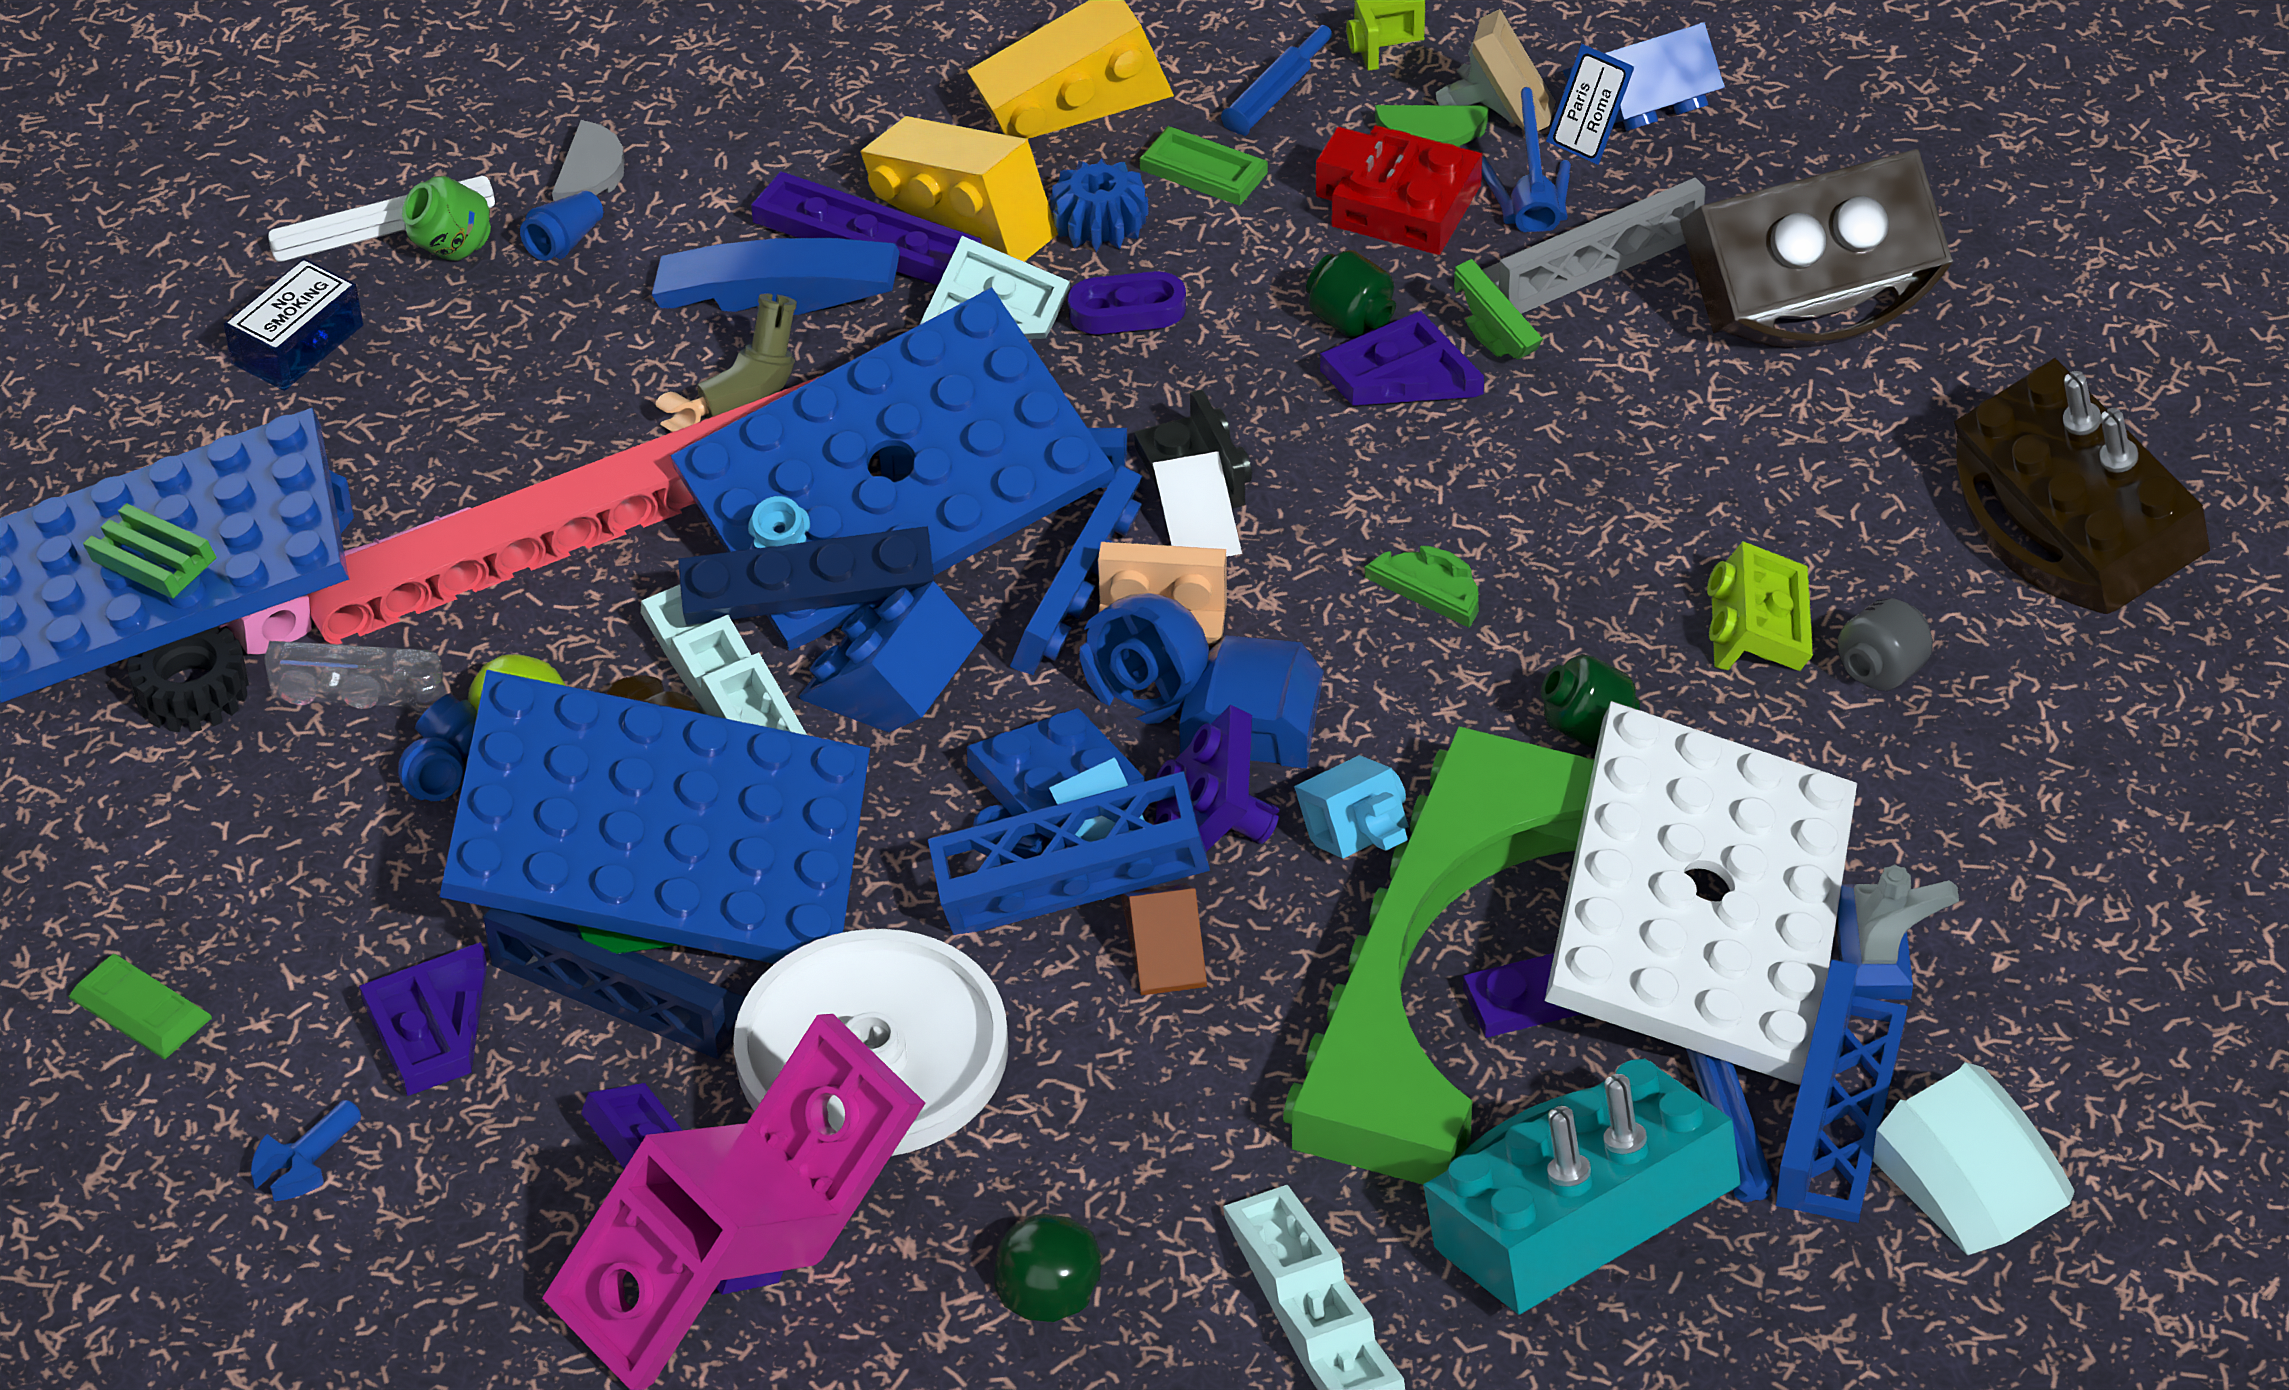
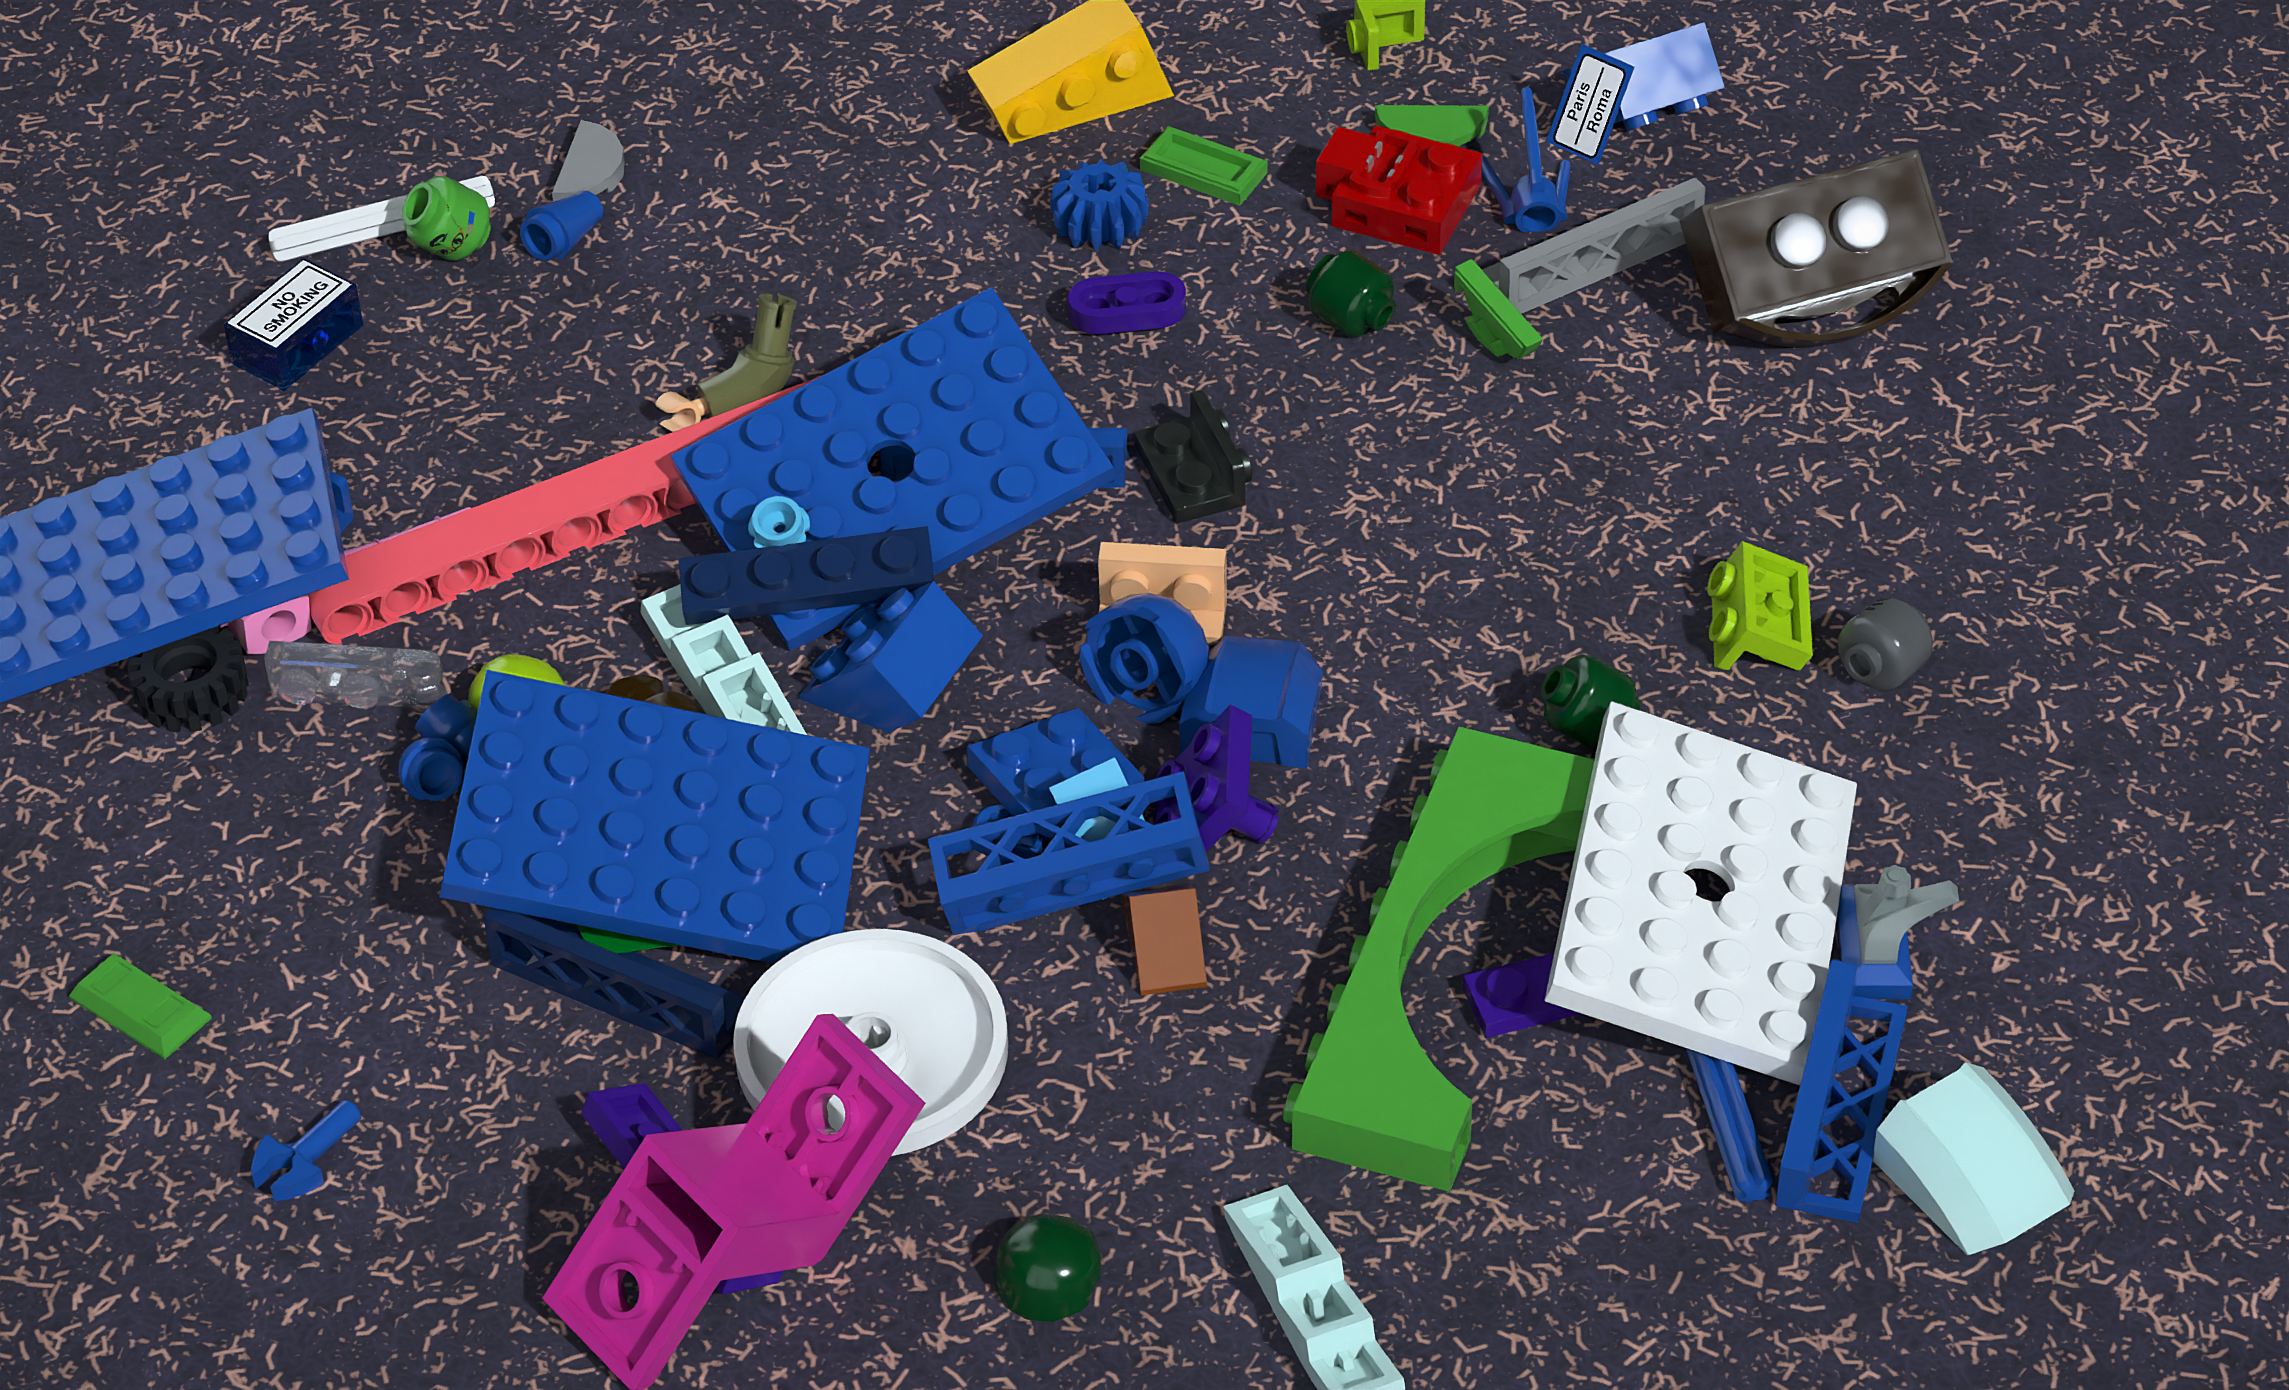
bright green tile [83,503,217,599] -> none
dark purple wing [359,942,487,1096] -> none
blue slope [652,238,900,315] -> none
dark purple plate [751,171,982,285] -> none
yellow wedge [860,116,1058,262] -> none
light aqua wing [920,236,1070,339] -> none
blue plate [1010,465,1142,675] -> none
white sticker [1153,451,1242,556] -> none
blue axle [1221,25,1332,136] -> none
medium azure brick [1294,755,1409,859] -> none
dark purple wing [1320,310,1484,406] -> none
bright green tile [1365,546,1479,628] -> none
teal piece [1423,1058,1741,1315] -> none
tan piece [1436,9,1556,131] -> none
dark brown piece [1954,358,2210,614] -> none

